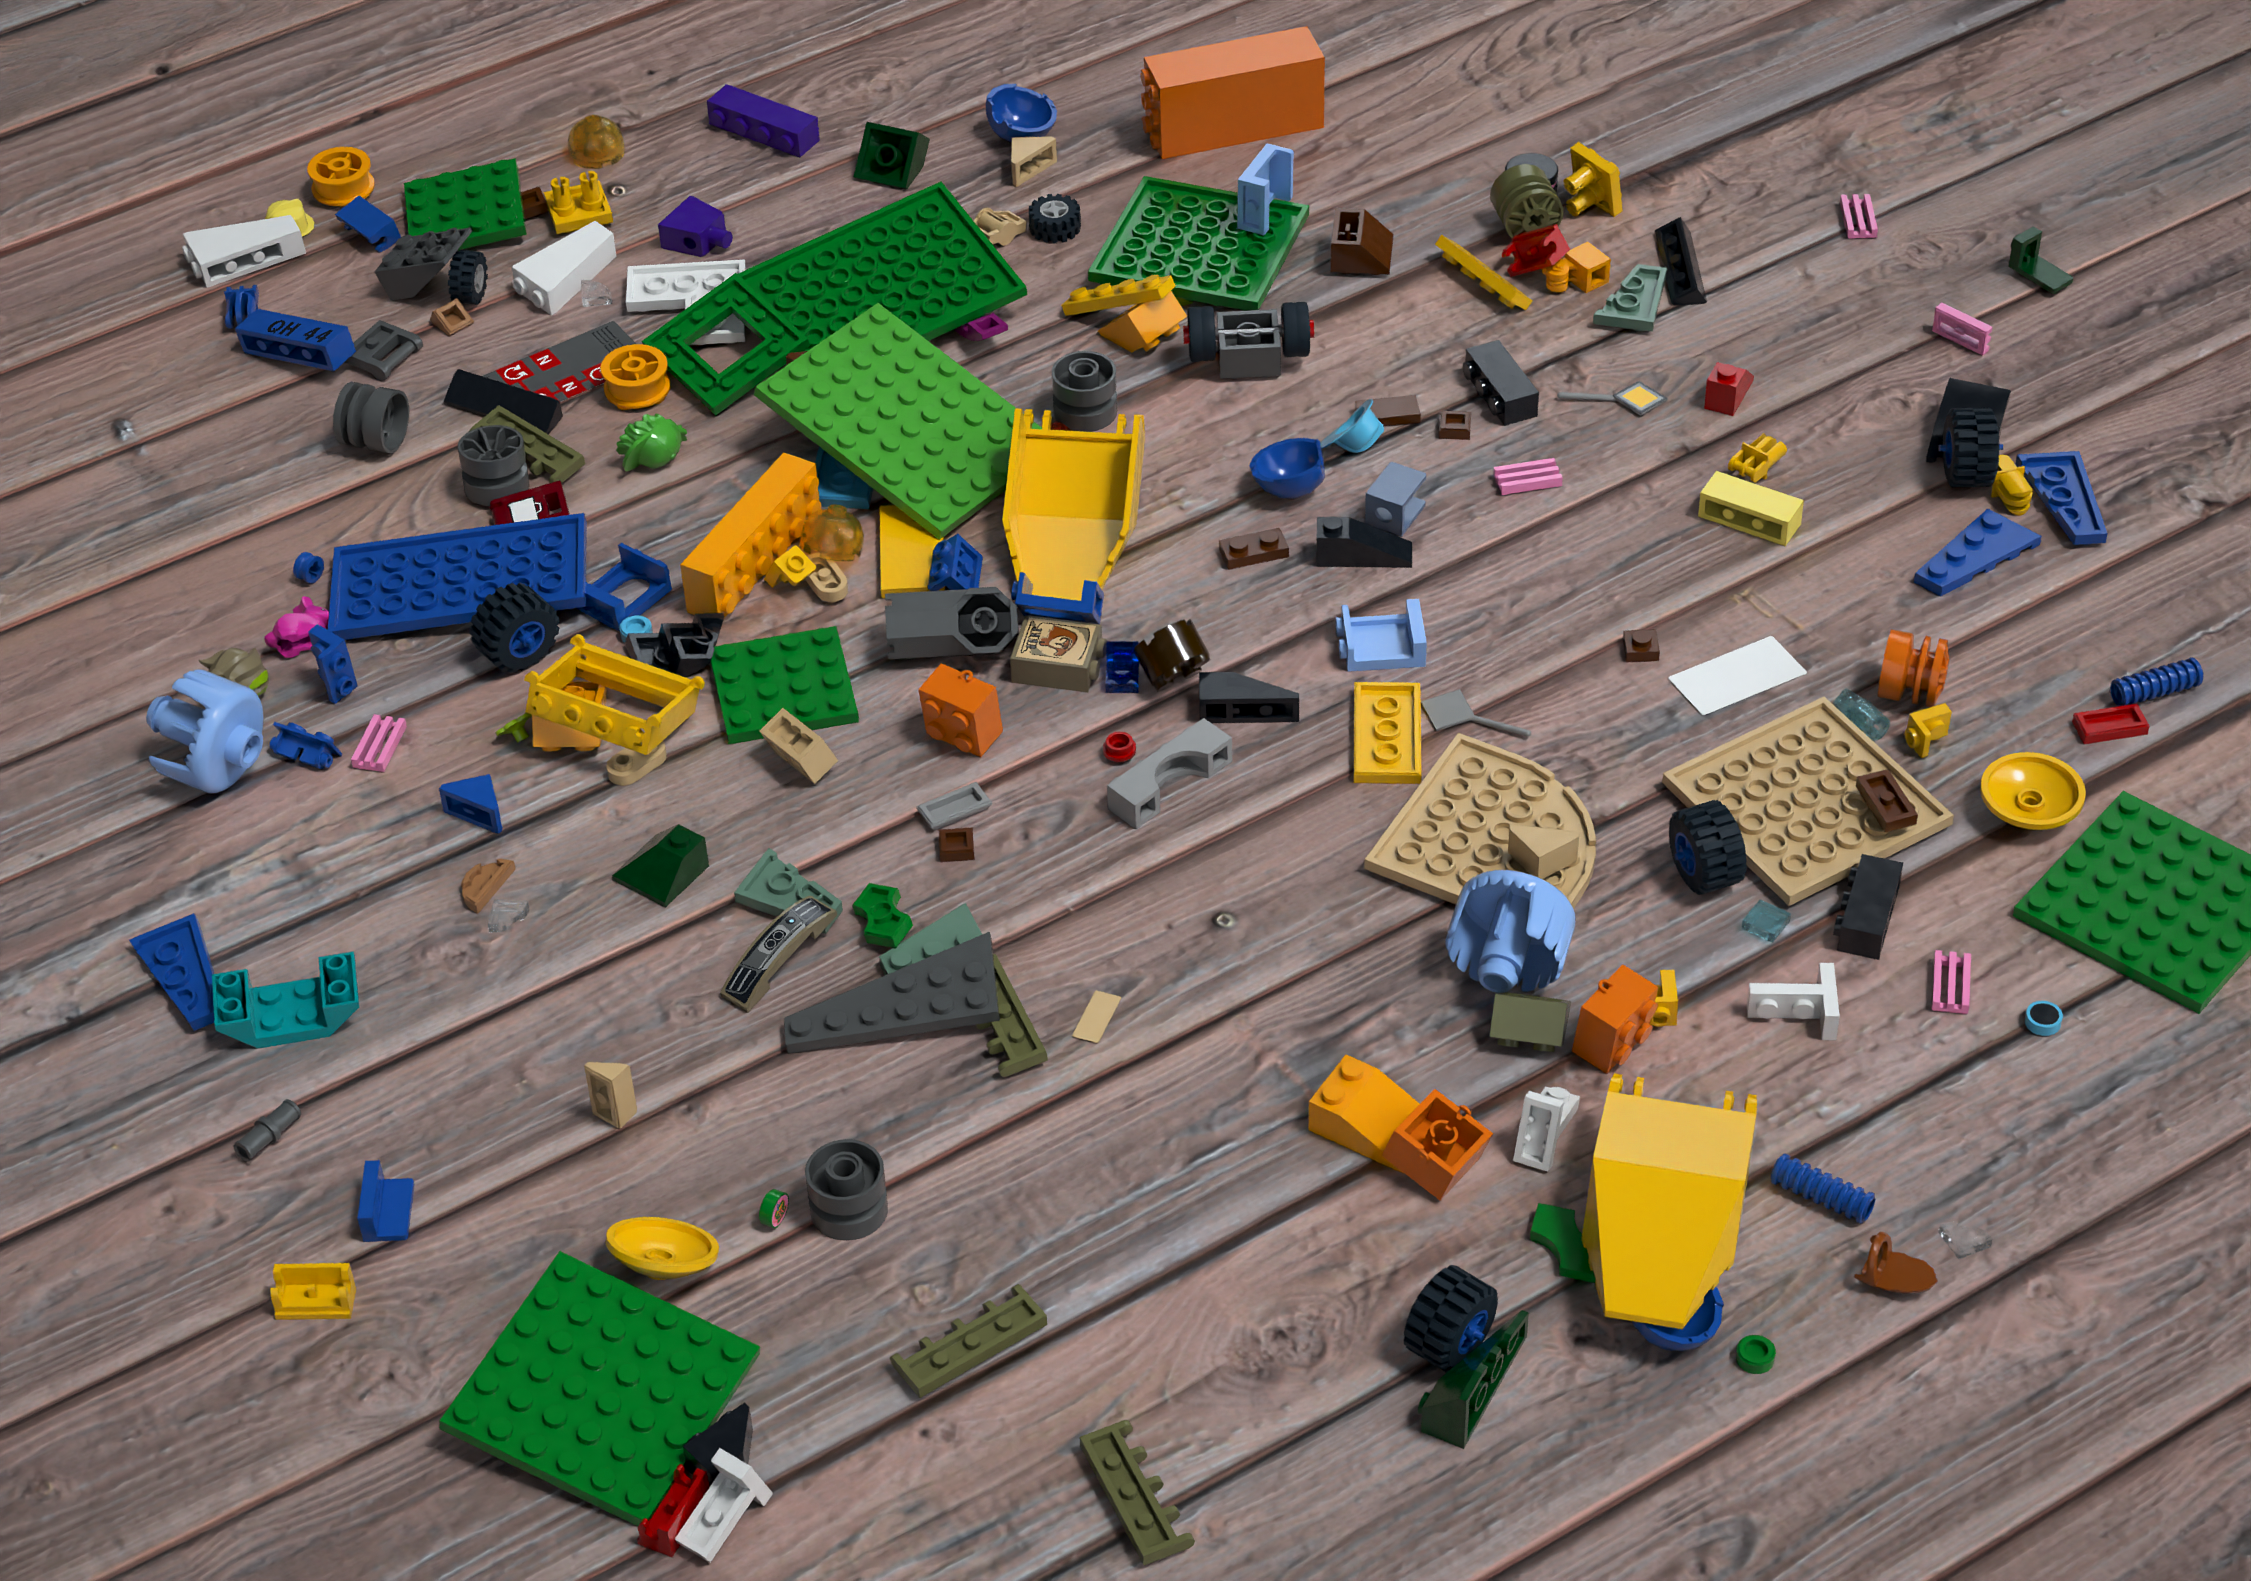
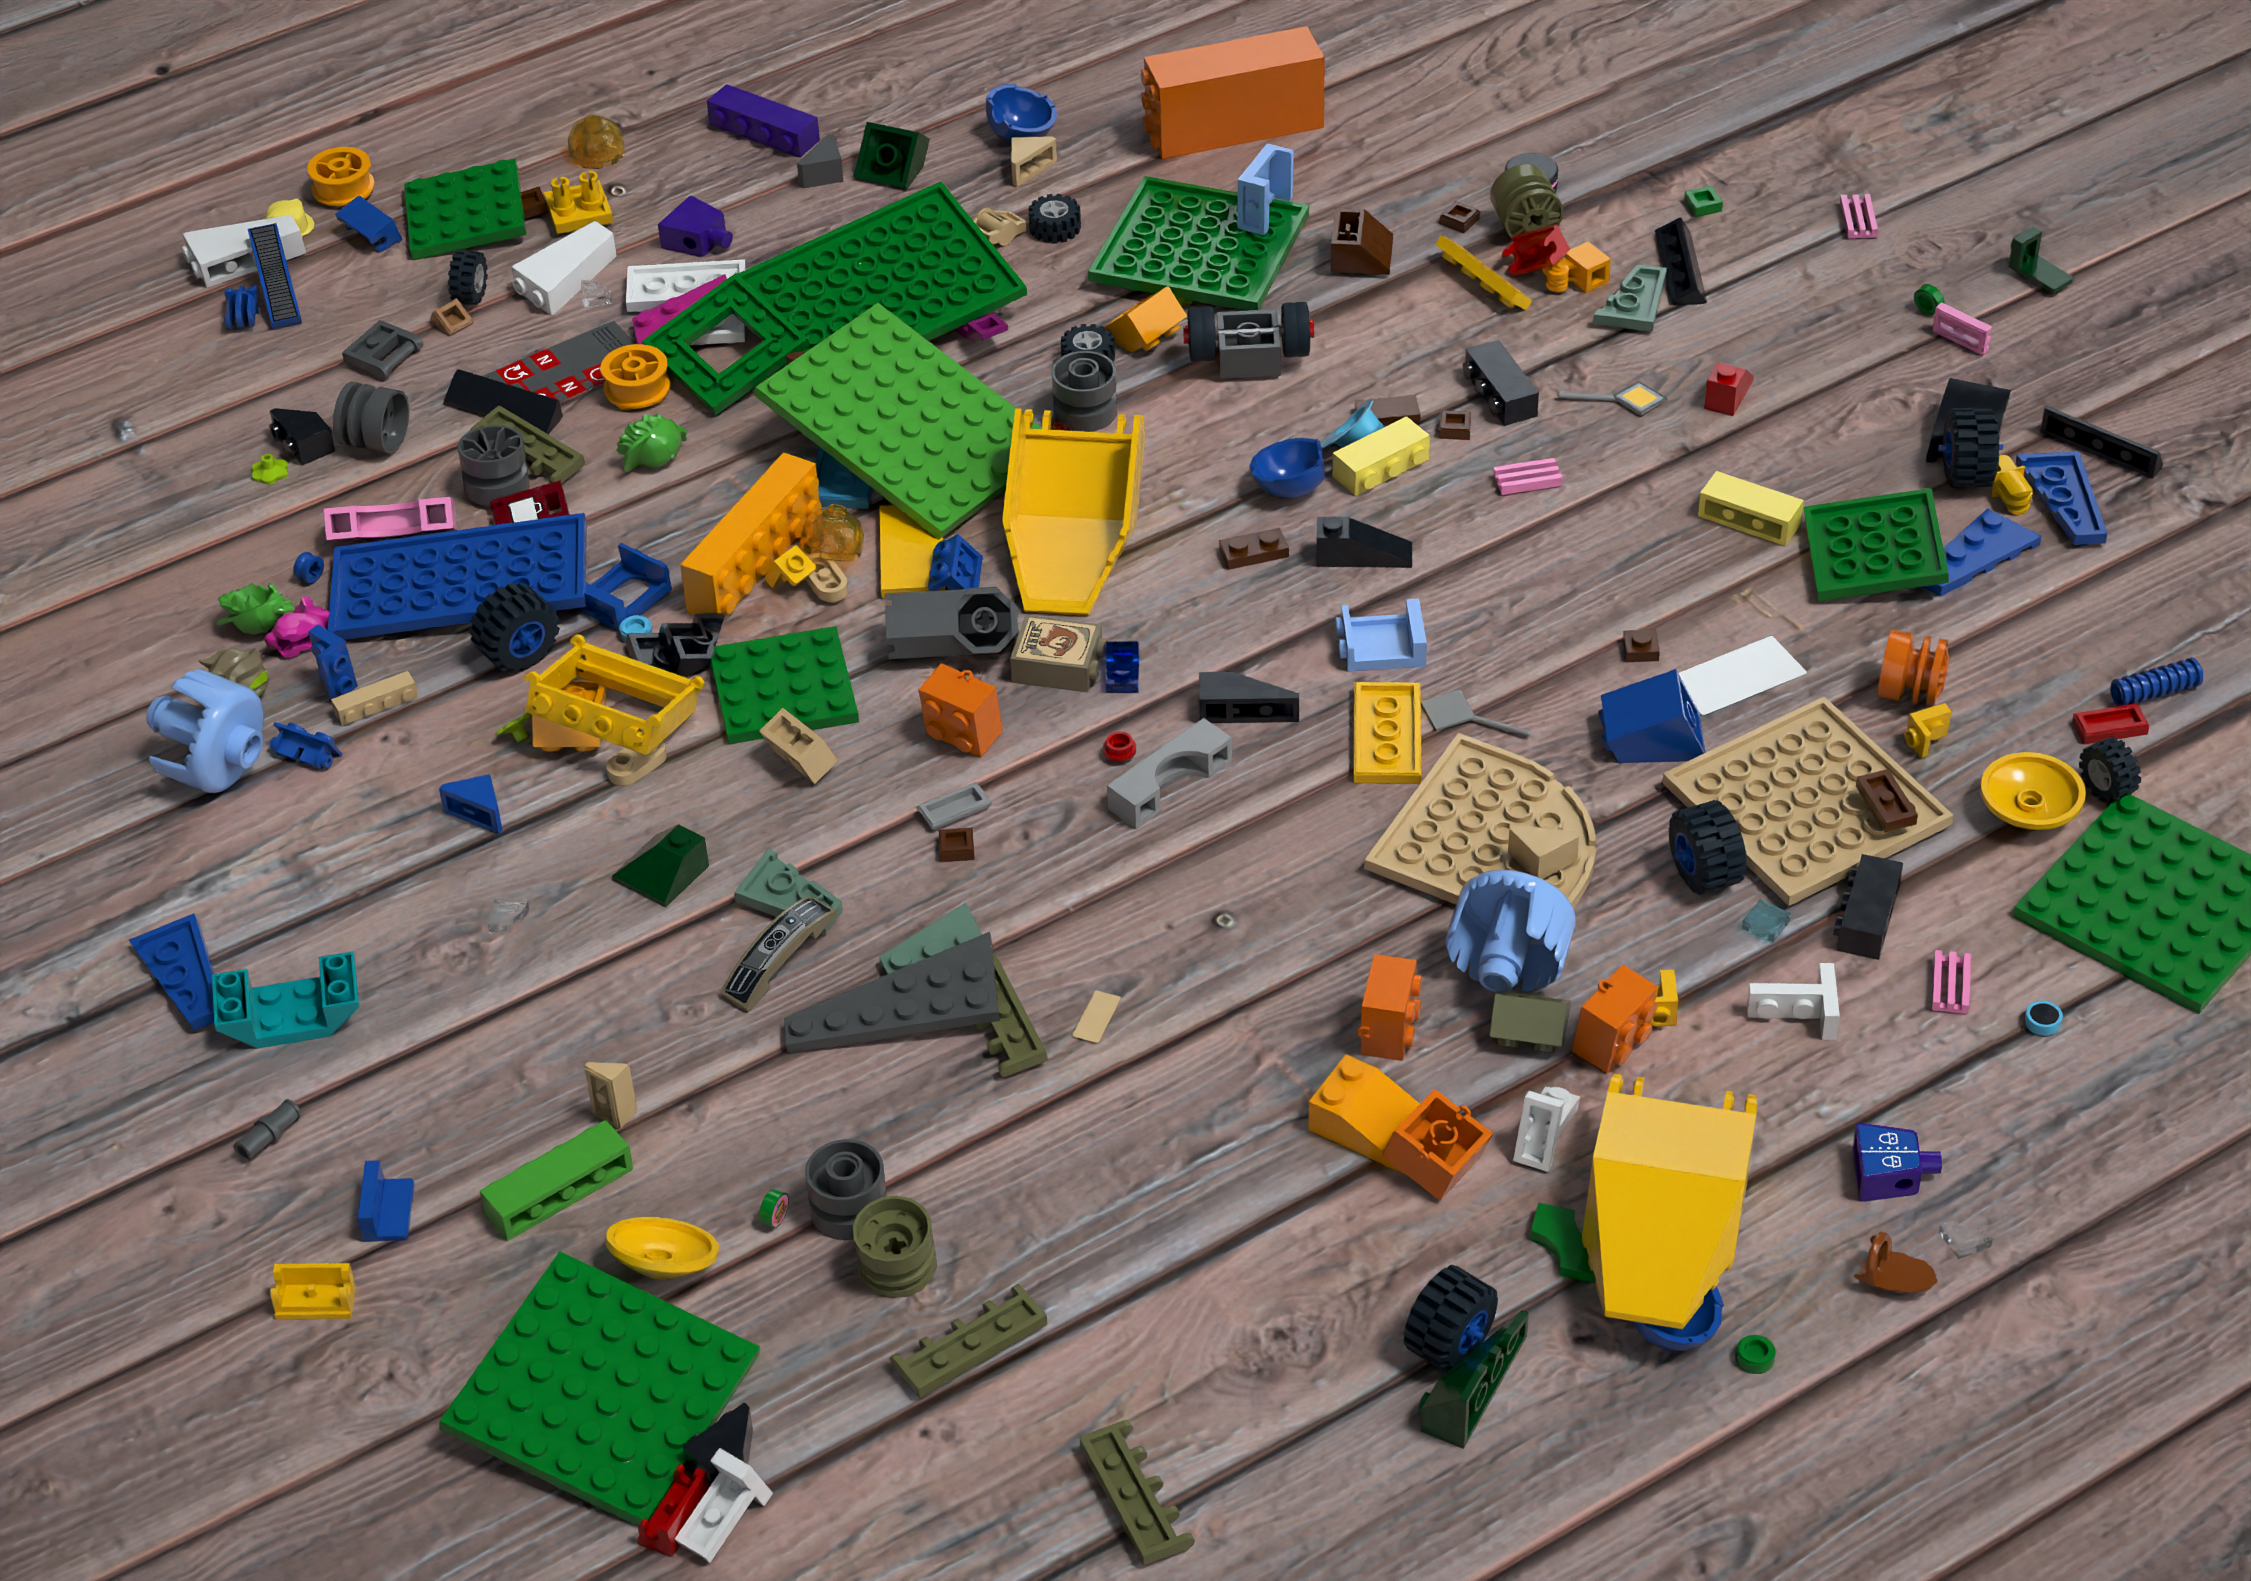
blue brick [235,309,356,371] -> none
bright pink tile [351,714,407,772] -> none
dark grey slope [375,228,472,300] -> none
medium nougat tile [461,859,515,914] -> none
green tile [852,883,913,948] -> none
blue panel [1011,572,1104,624] -> none
yellow plate [1061,275,1176,316] -> none
dark brown brick [1133,619,1210,692] -> none
sand blue piece [1365,462,1426,537] -> none
yellow plate [1564,142,1623,217] -> none
yellow arm [1728,433,1787,483] -> none
blue piece [1770,1153,1876,1224] -> none
clear light blue hinge [1833,688,1890,742] -> none
none -> bright green hair [216,583,295,635]
none -> tile [247,223,302,329]
none -> lime plant [251,454,288,485]
none -> black slope [269,408,335,466]
none -> bright pink arch [323,497,457,543]
none -> tan piece [331,671,418,726]
none -> bright green brick [479,1120,633,1241]
none -> dark pink wing [632,274,728,344]
none -> dark grey slope [797,134,844,188]
none -> olive wheel [853,1195,937,1298]
none -> black wheel [1061,324,1115,362]
none -> light yellow brick [1332,417,1430,496]
none -> orange brick [1357,954,1422,1061]
none -> reddish brown tile [1439,201,1480,233]
none -> blue slope [1598,669,1706,763]
none -> green tile [1684,186,1723,217]
none -> green plate [1804,488,1949,601]
none -> torso [1852,1123,1942,1202]
none -> green tile [1914,284,1945,315]
none -> black slope [2040,406,2163,479]
none -> black wheel [2079,737,2141,803]

